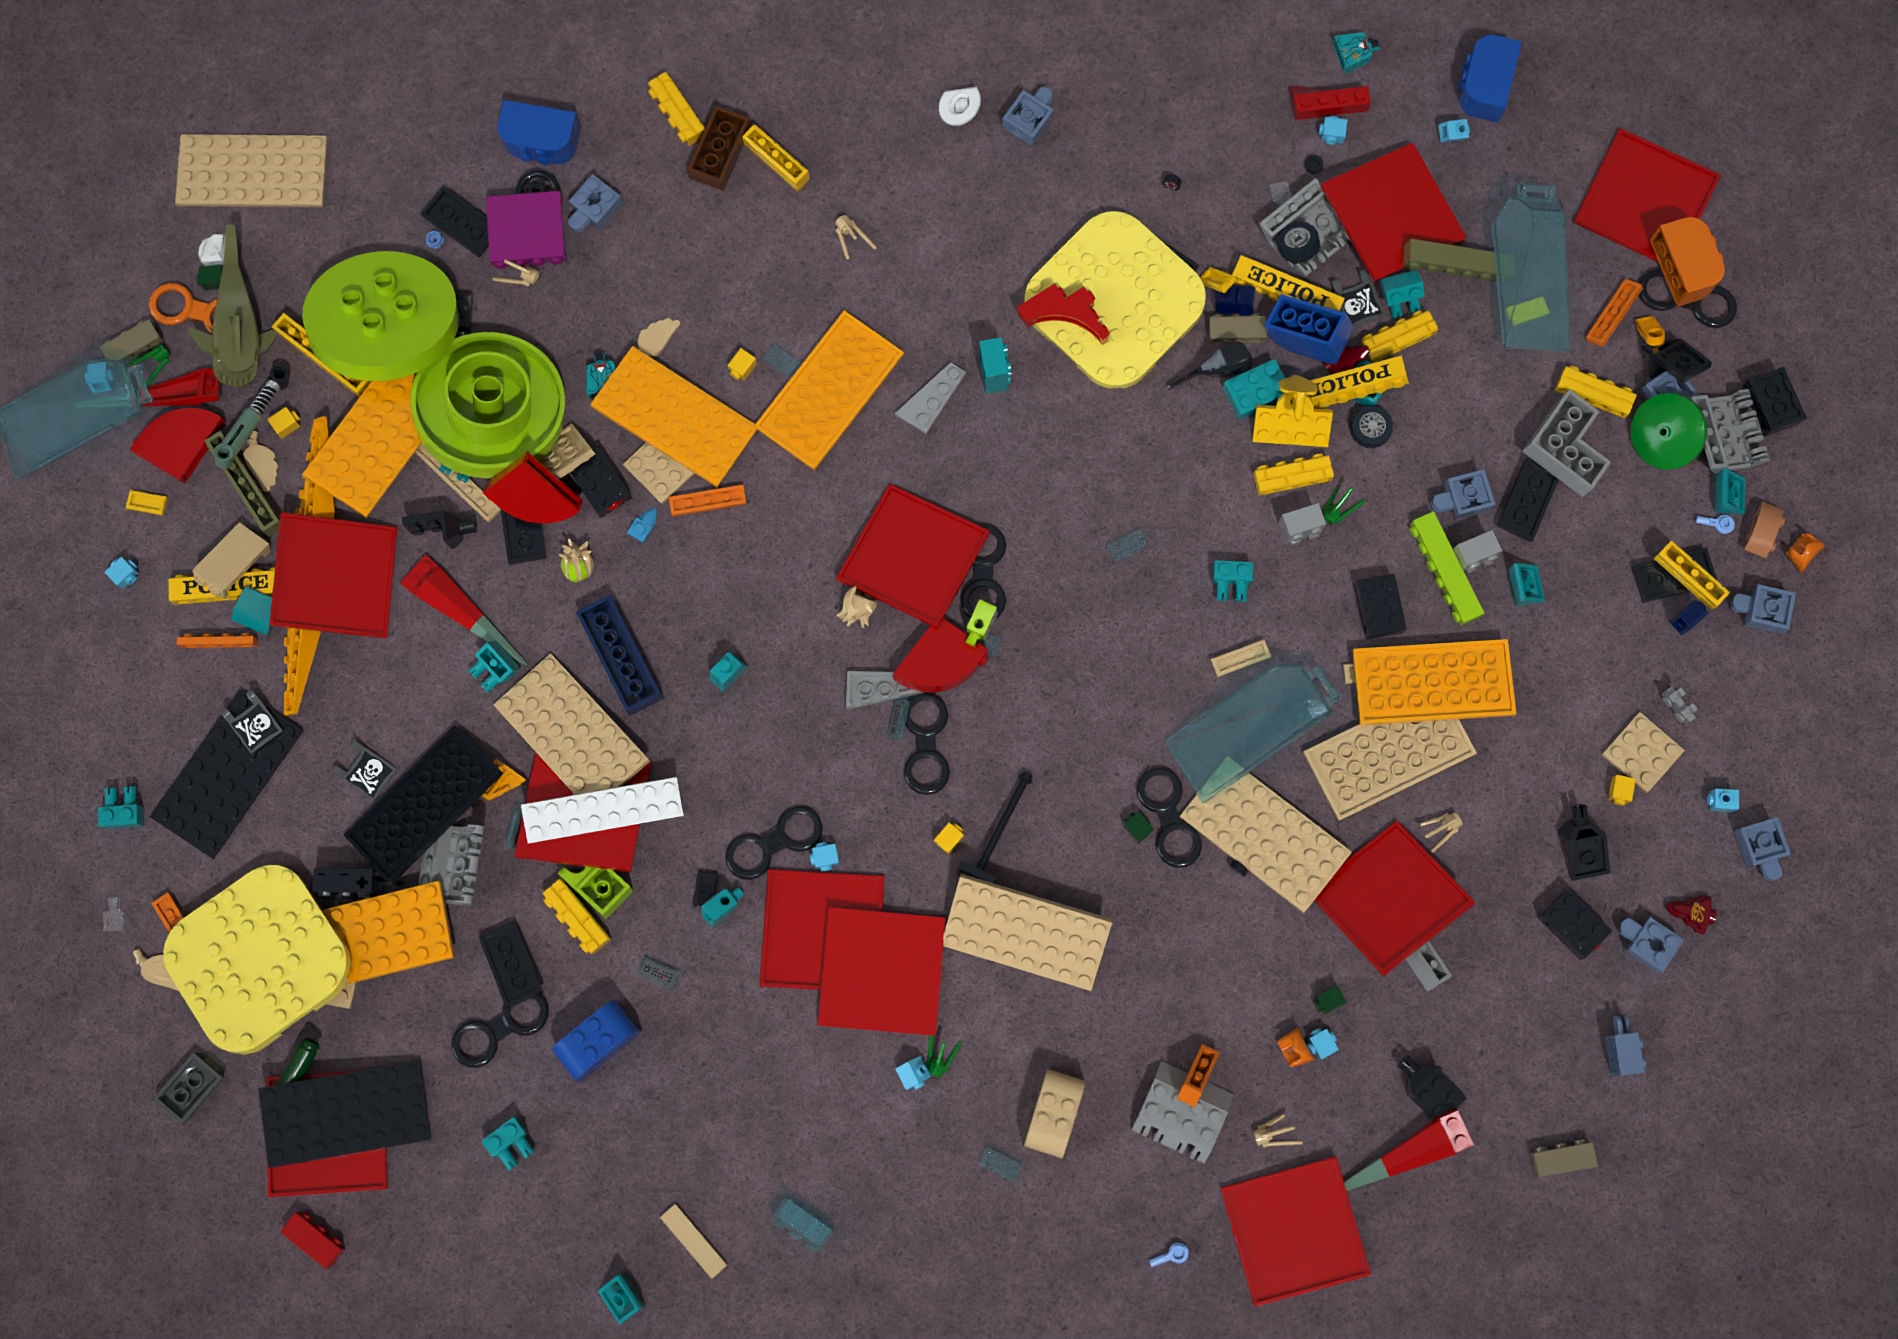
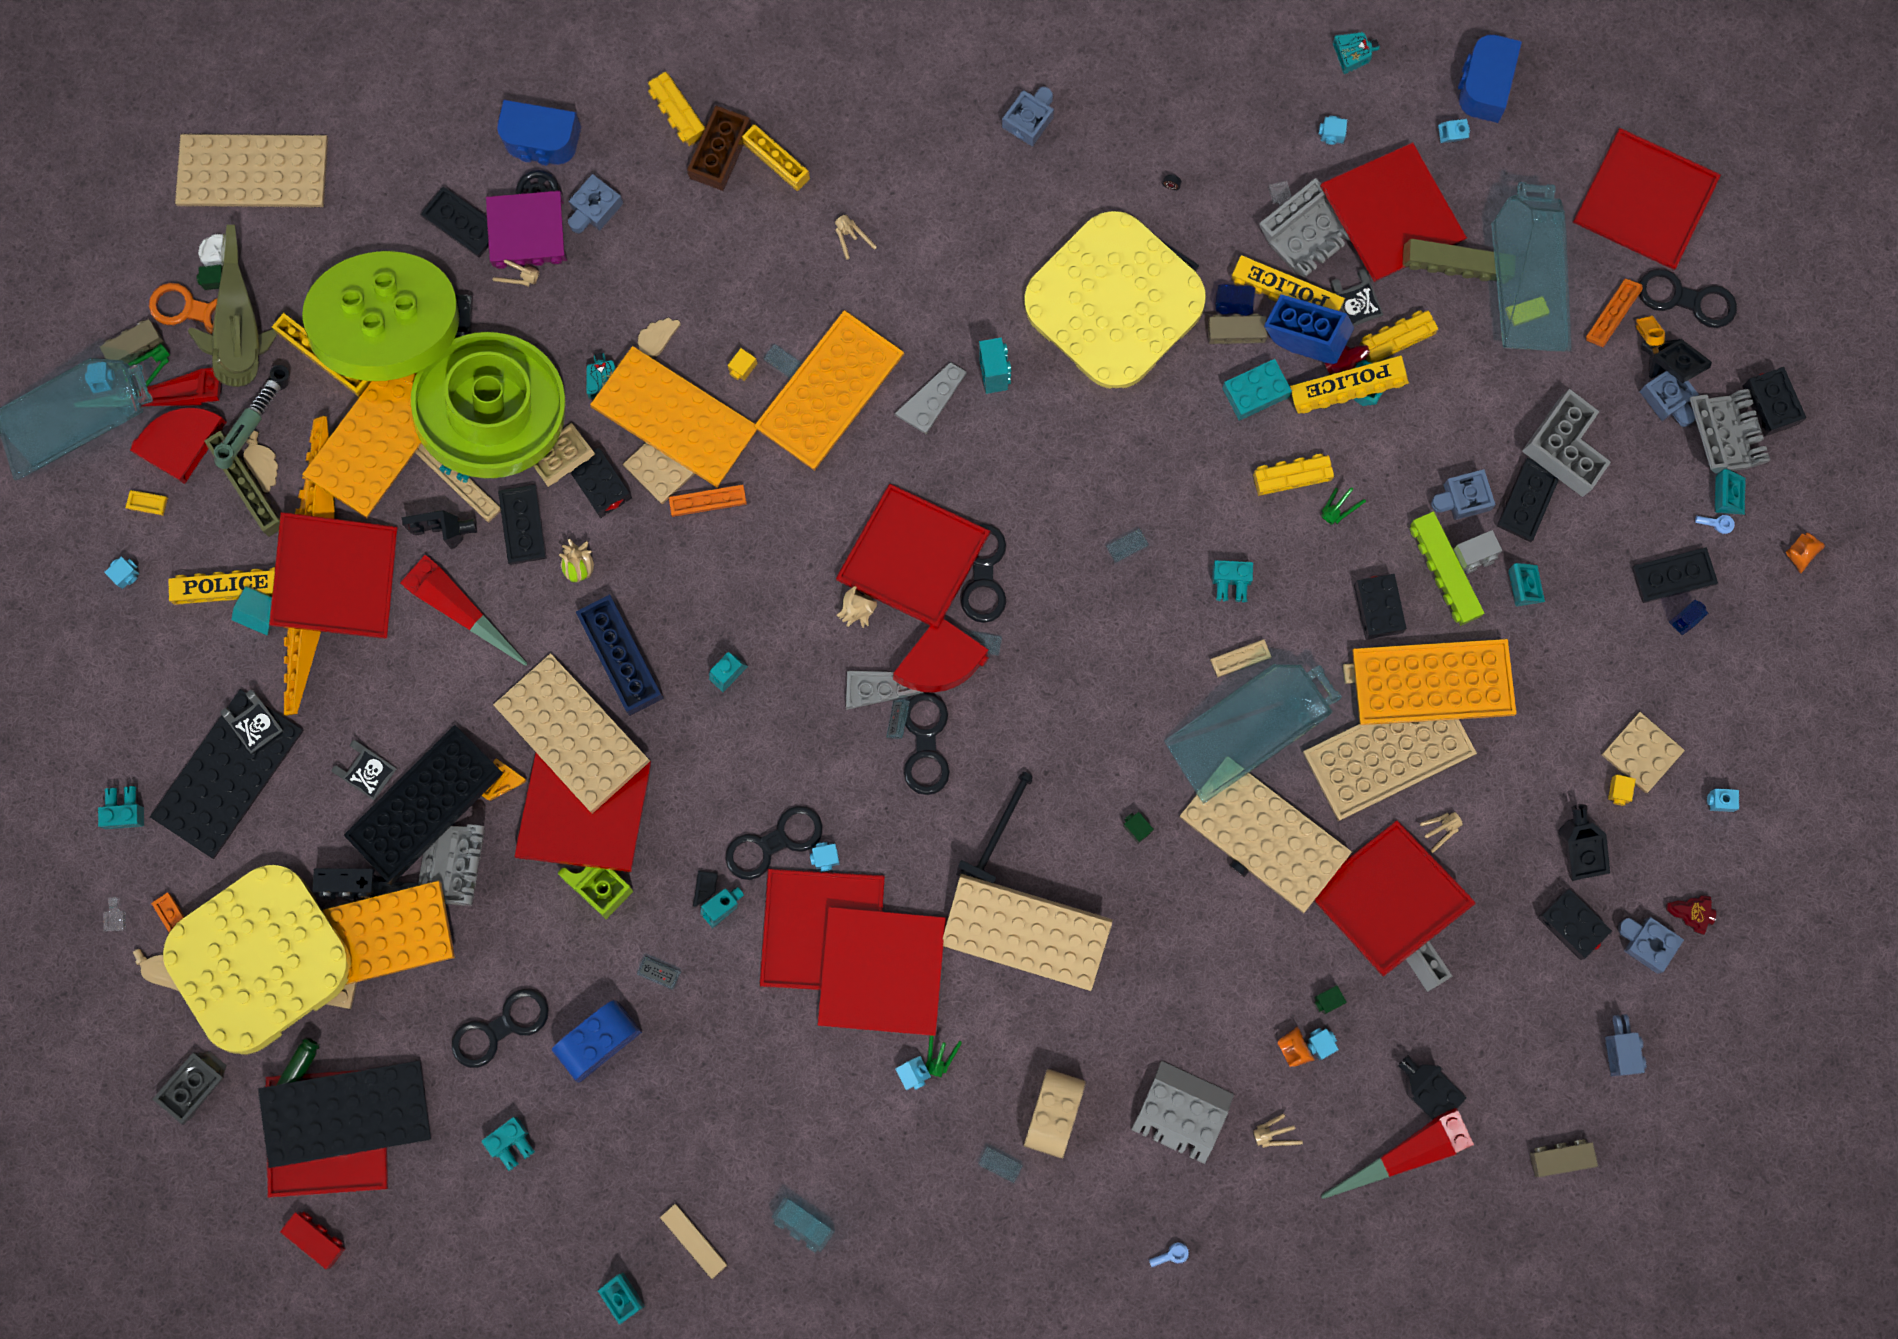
orange plate [176,633,258,648] -> none
tan panel [193,523,271,599] -> none
yellow brick [267,407,301,439] -> none
medium blue plate [426,231,444,249] -> none
teal brick [468,641,521,693] -> none
black plate [479,921,544,1009] -> none
red brick [483,451,583,523] -> none
clear light blue tile [505,809,523,851] -> none
white plate [521,777,683,843] -> none
yellow brick [542,878,612,954] -> none
dark azure plate [627,507,657,544] -> none
yellow brick [934,823,964,854] -> none
white hat [939,87,981,126] -> none
lime torso [966,599,998,647] -> none
red arch [1017,283,1110,345] -> none
black bar [1136,767,1202,868] -> none
black animal [1167,341,1253,390] -> none
orange brick [1177,1044,1220,1107] -> none
yellow tile [1200,267,1236,293] -> none
red tile [1221,1156,1371,1307] -> none
yellow plate [1252,375,1333,447] -> none
black wheel [1277,222,1320,263] -> none
light grey brick [1278,503,1326,546] -> none
red wedge [1289,85,1371,120] -> none
black tile [1304,155,1323,174] -> none
black wheel [1350,405,1393,449] -> none
teal brick [1380,270,1425,318] -> none
yellow brick [1554,366,1637,419] -> none
green dish [1631,393,1707,470] -> none
orange brick [1649,217,1725,307] -> none
yellow brick [1653,540,1730,610] -> none
light grey plate [1662,687,1698,725] -> none
sand blue brick [1730,584,1796,634] -> none
sand blue brick [1734,817,1791,881] -> none
nougat brick [1744,502,1785,558] -> none

